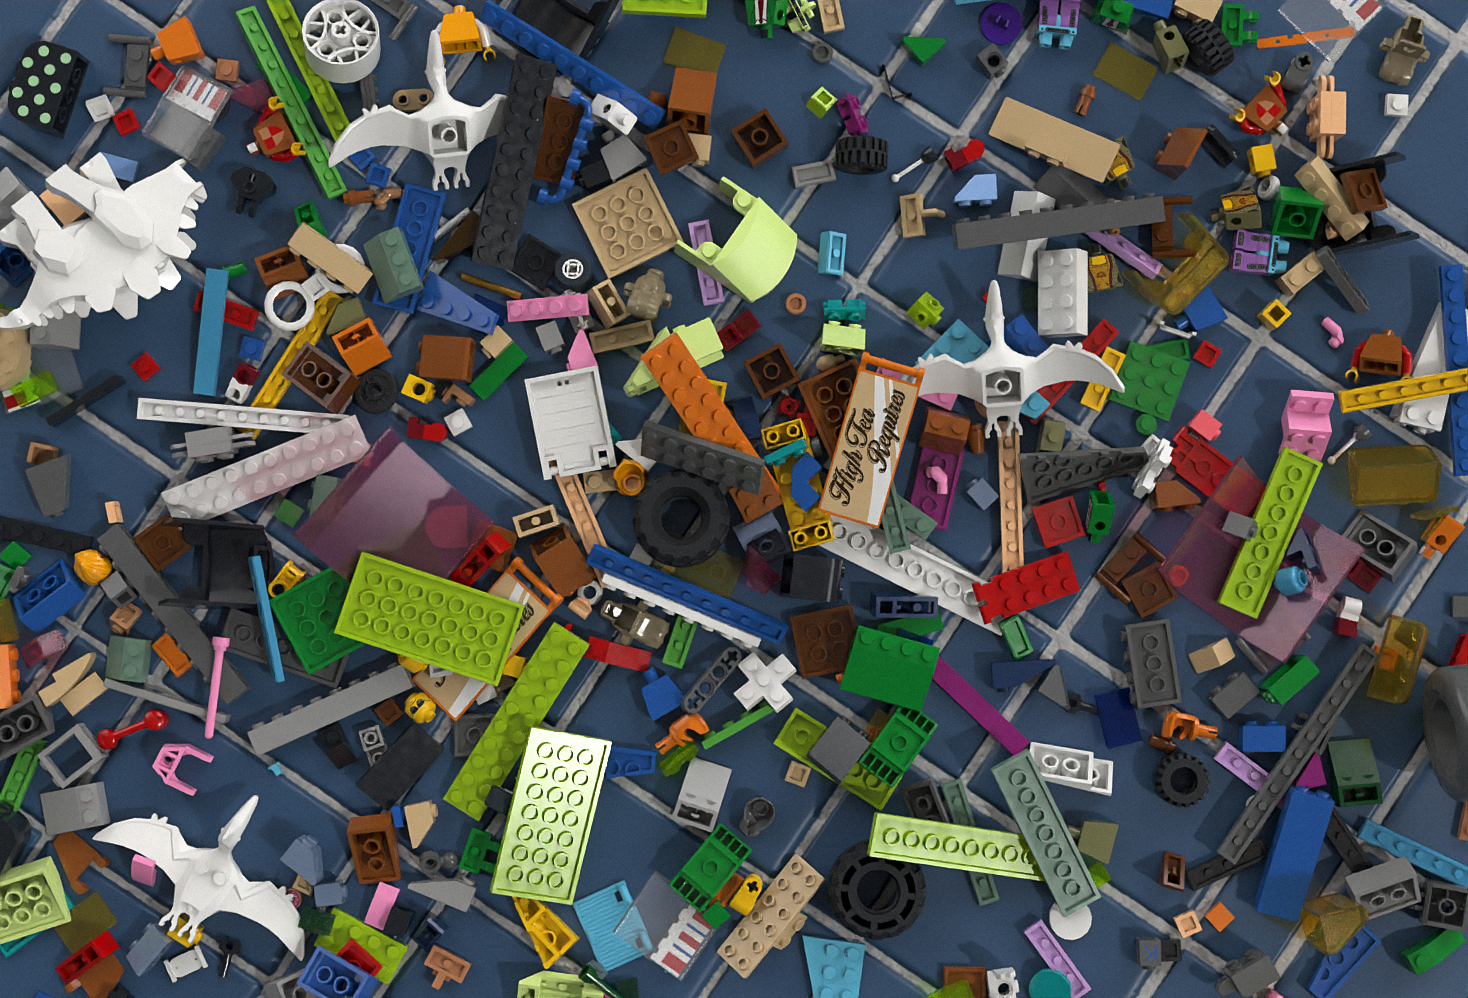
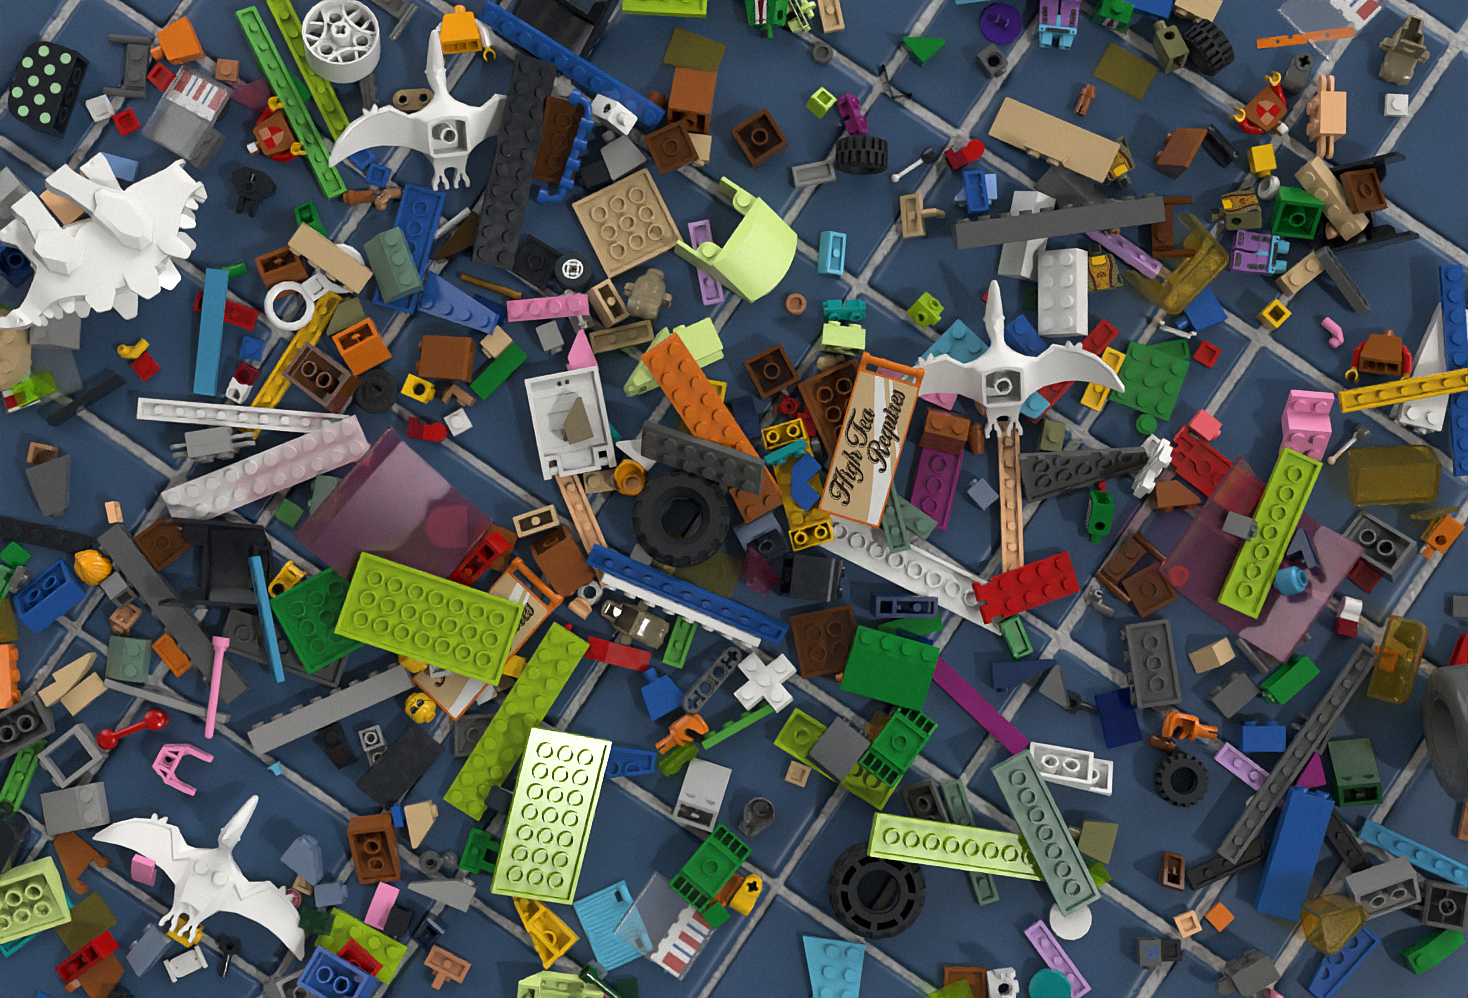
clear pink slope [19,629,67,669] -> none
reddish brown plate [374,697,405,727] -> none
dark red slope [717,309,762,352] -> none
tan bracket [717,854,825,979] -> none
bright pink arm [926,466,947,494] -> none
red plate [1031,495,1085,549] -> none
green plate [1221,4,1259,48] -> none
none -> yellow arm [117,338,150,359]
none -> dark tan slope [561,397,594,445]
none -> blue plate [962,169,990,214]
none -> dark grey arm [1089,589,1115,618]

